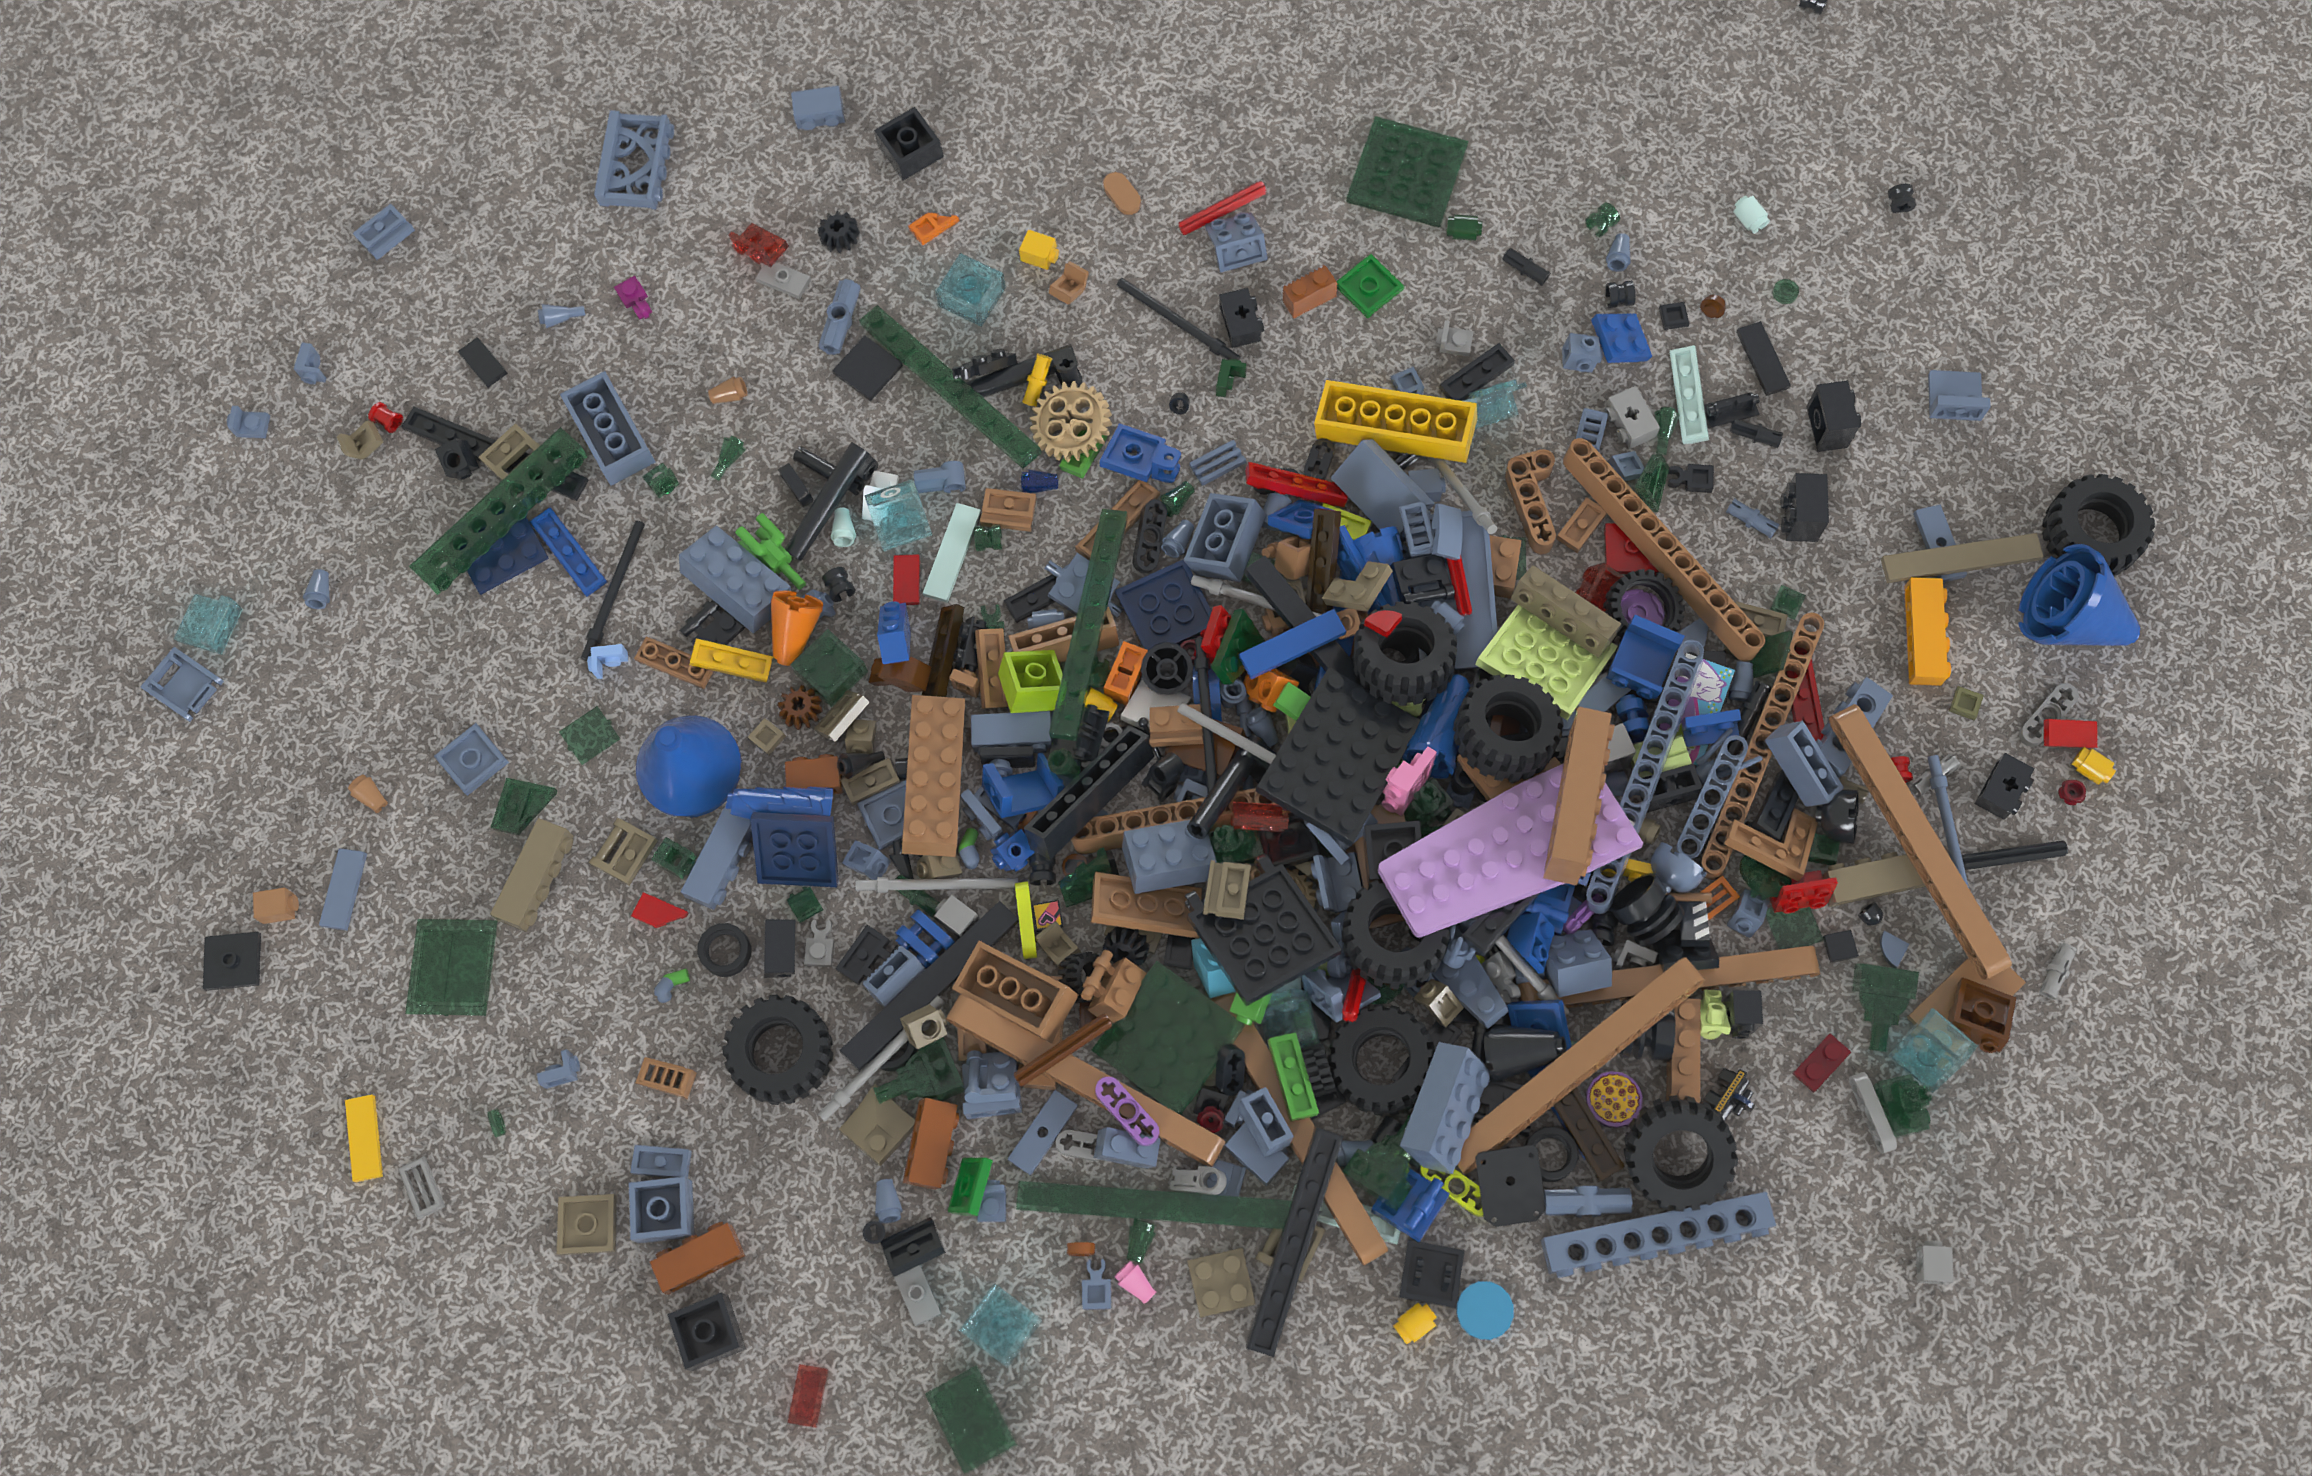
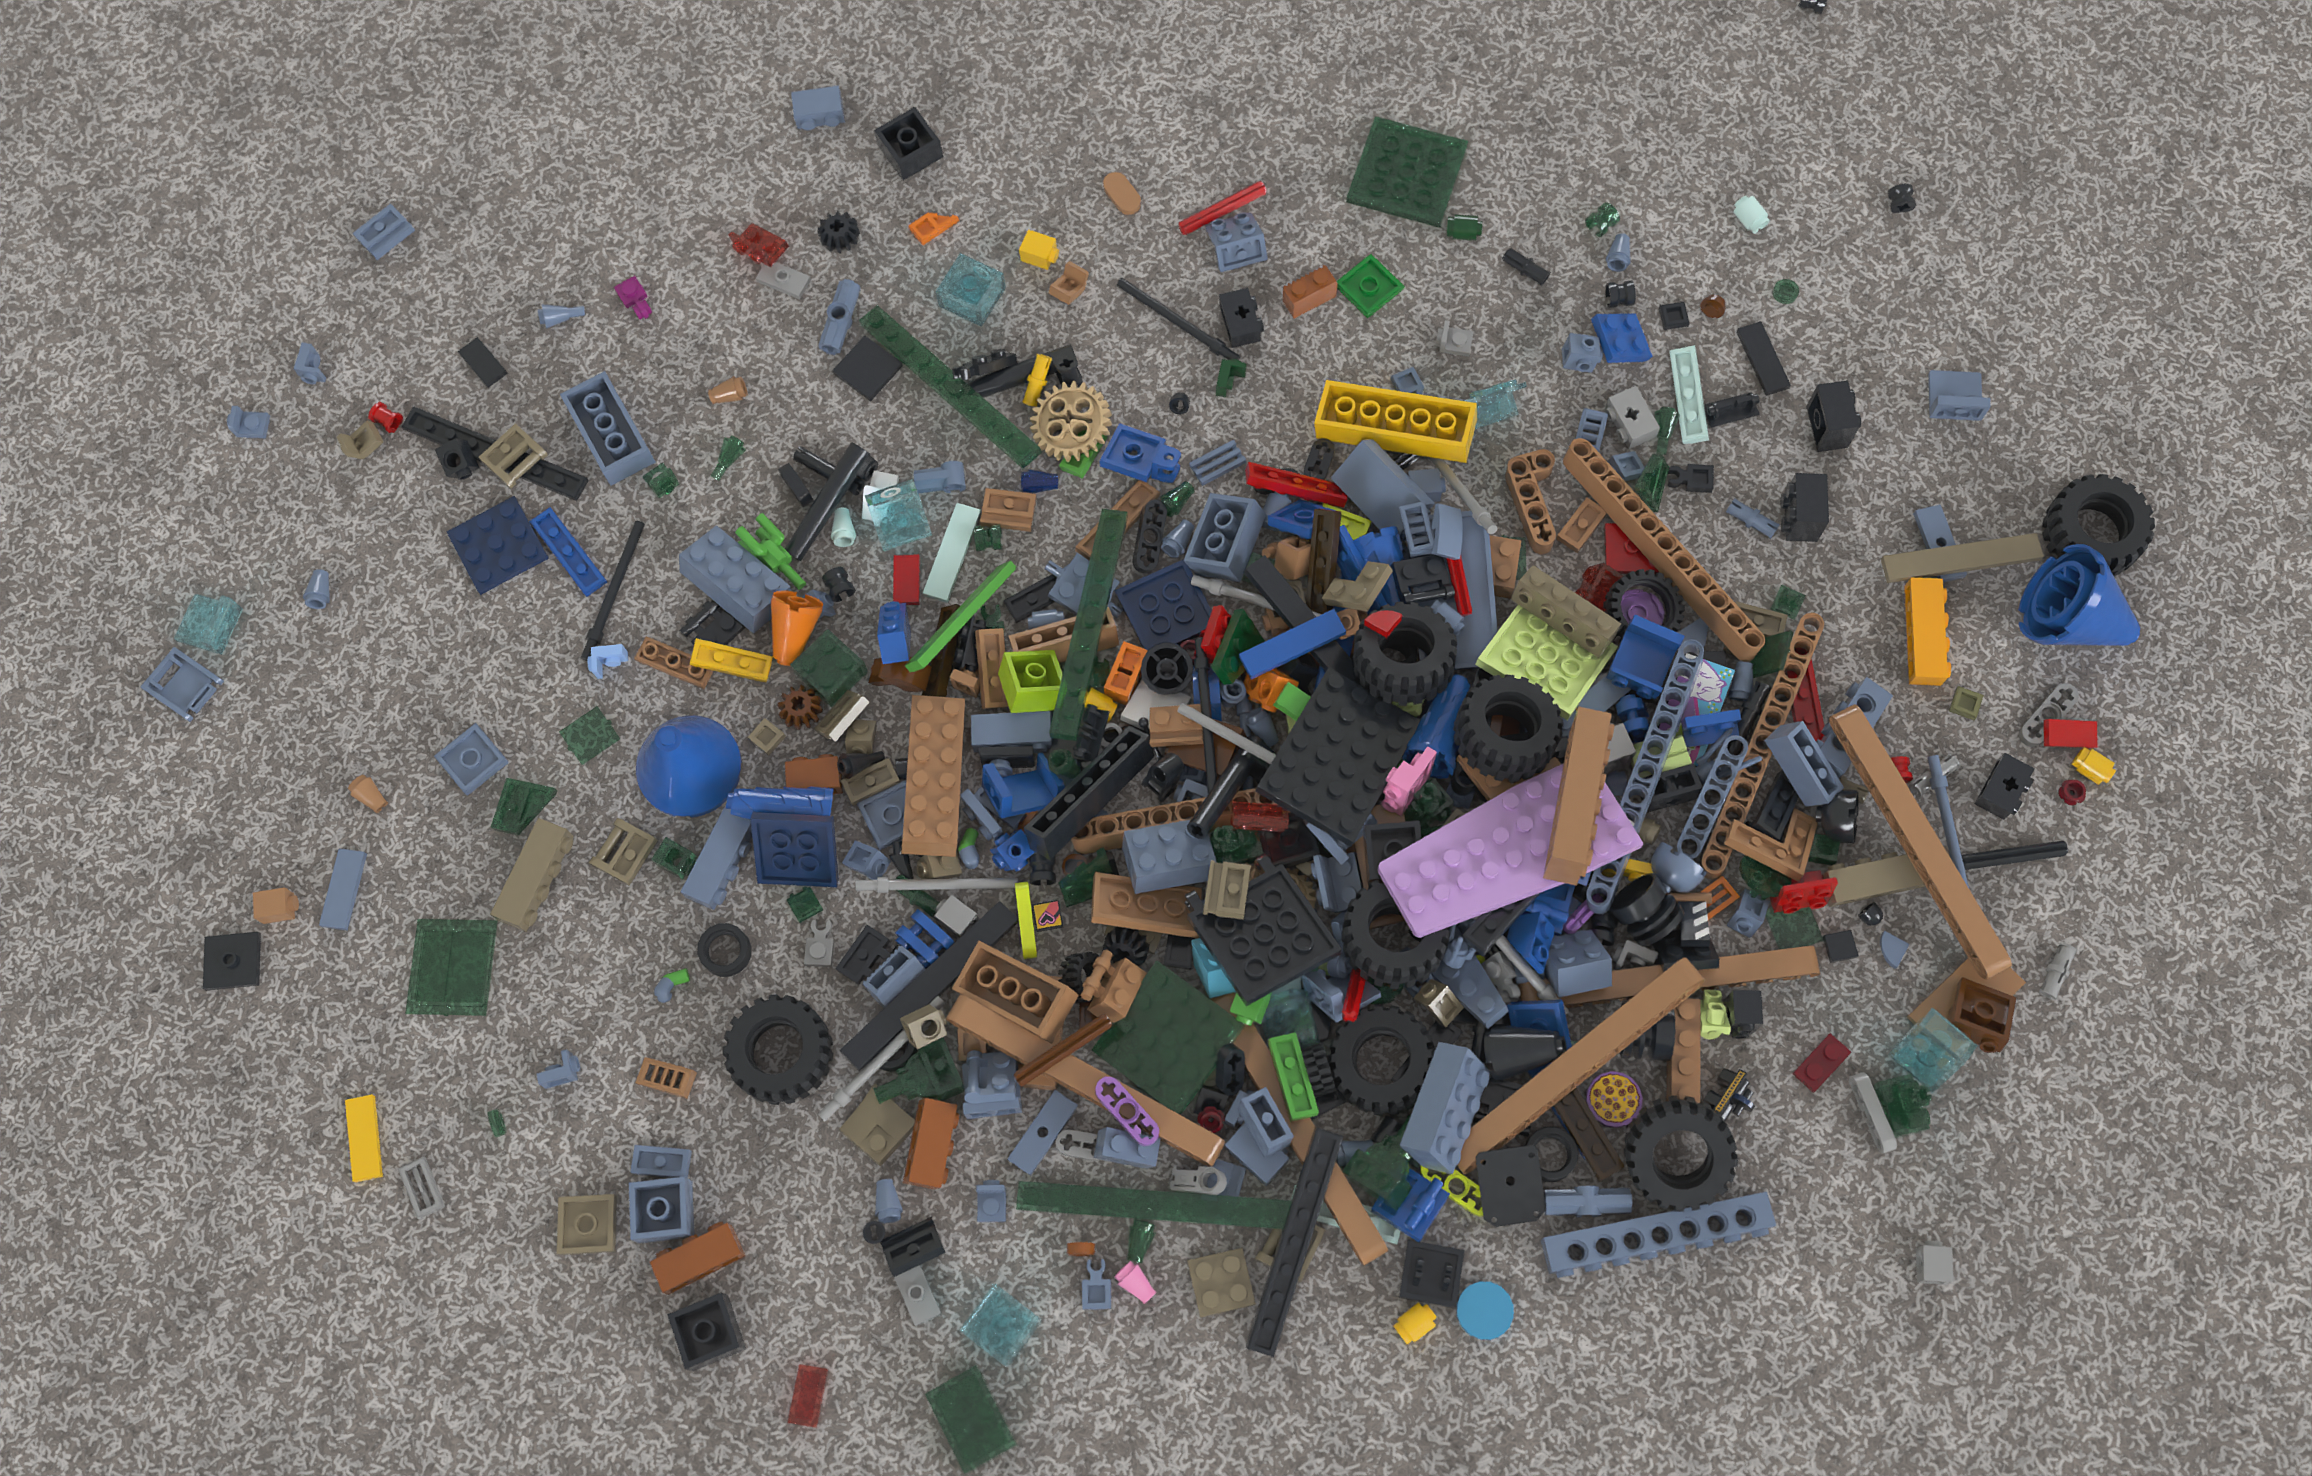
clear green brick [409,427,588,595] -> none
sand blue fence [594,110,674,209] -> none
red tile [631,892,689,928] -> none
black hinge [764,919,796,978] -> none
green tile [947,1157,993,1216] -> none
dark tan bracket [1035,921,1082,970] -> none
black plate [1439,343,1515,401] -> none
black axle [1730,419,1783,448] -> none
clear green brick [1852,963,1919,1052] -> none
none -> bright green tile [905,560,1016,672]

